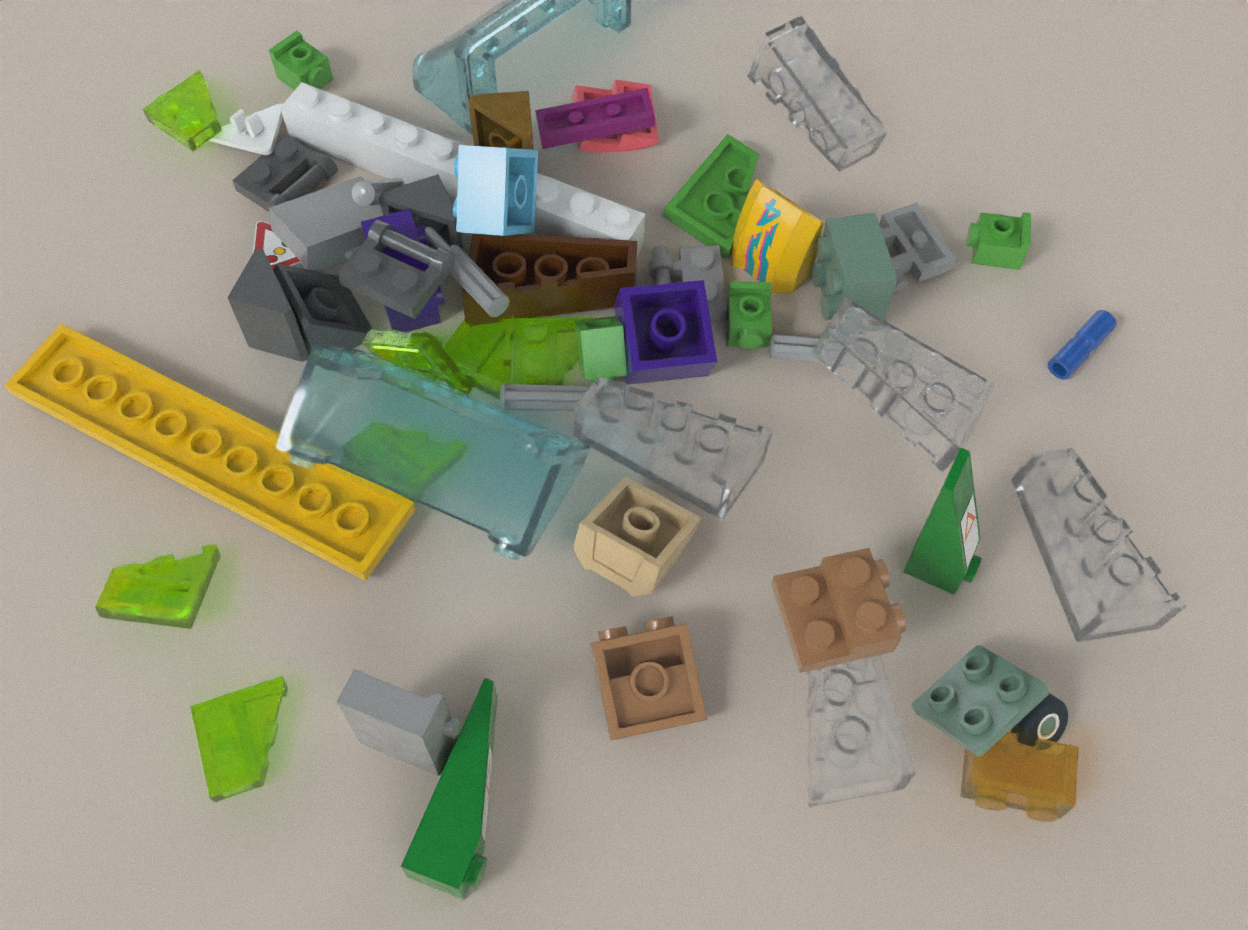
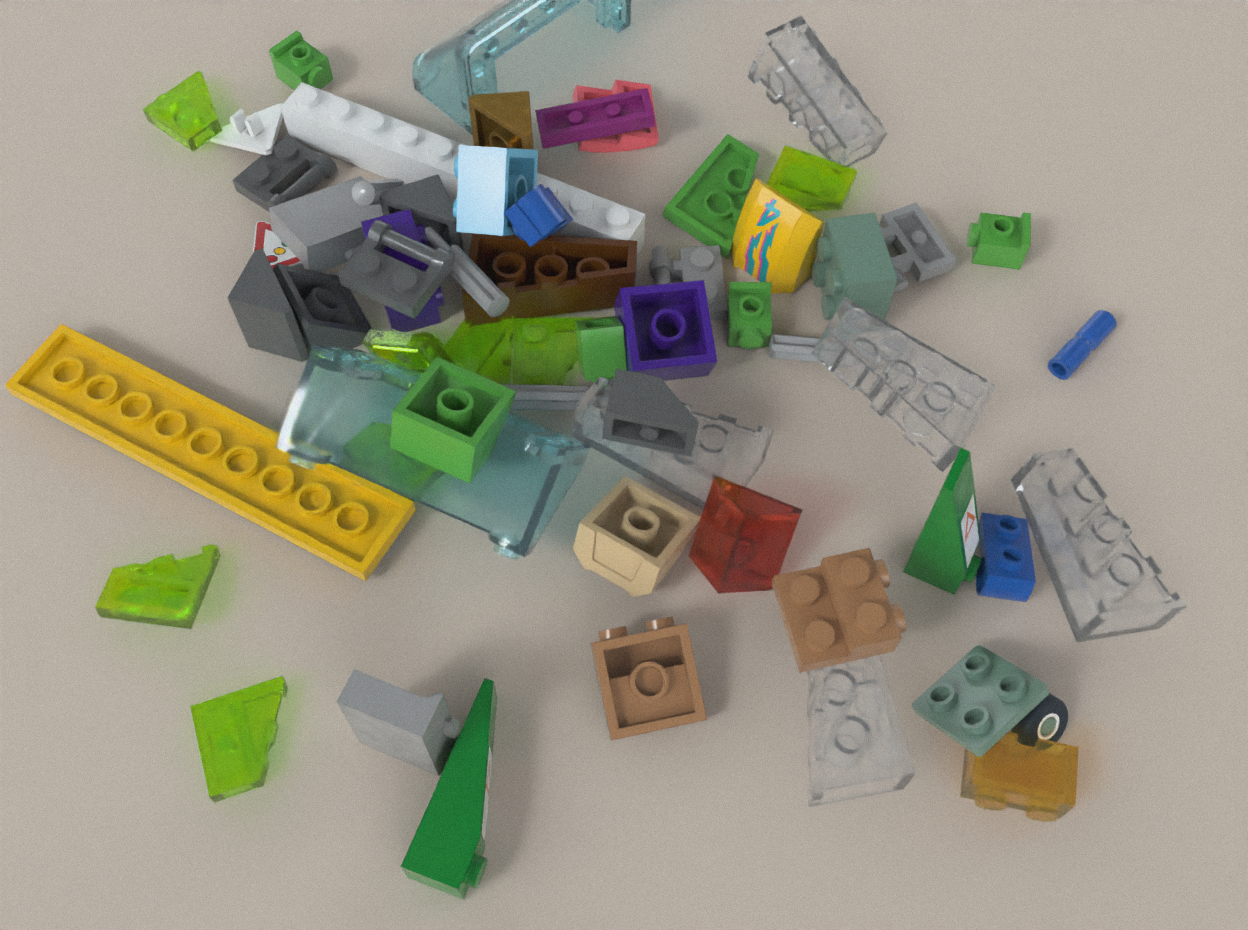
none -> bright green slope [390,357,516,484]
none -> blue plate [504,184,574,247]
none -> dark grey slope [602,369,699,457]
none -> clear red slope [689,476,803,594]
none -> clear neon green wing [767,145,857,212]
none -> blue plate [976,513,1036,602]

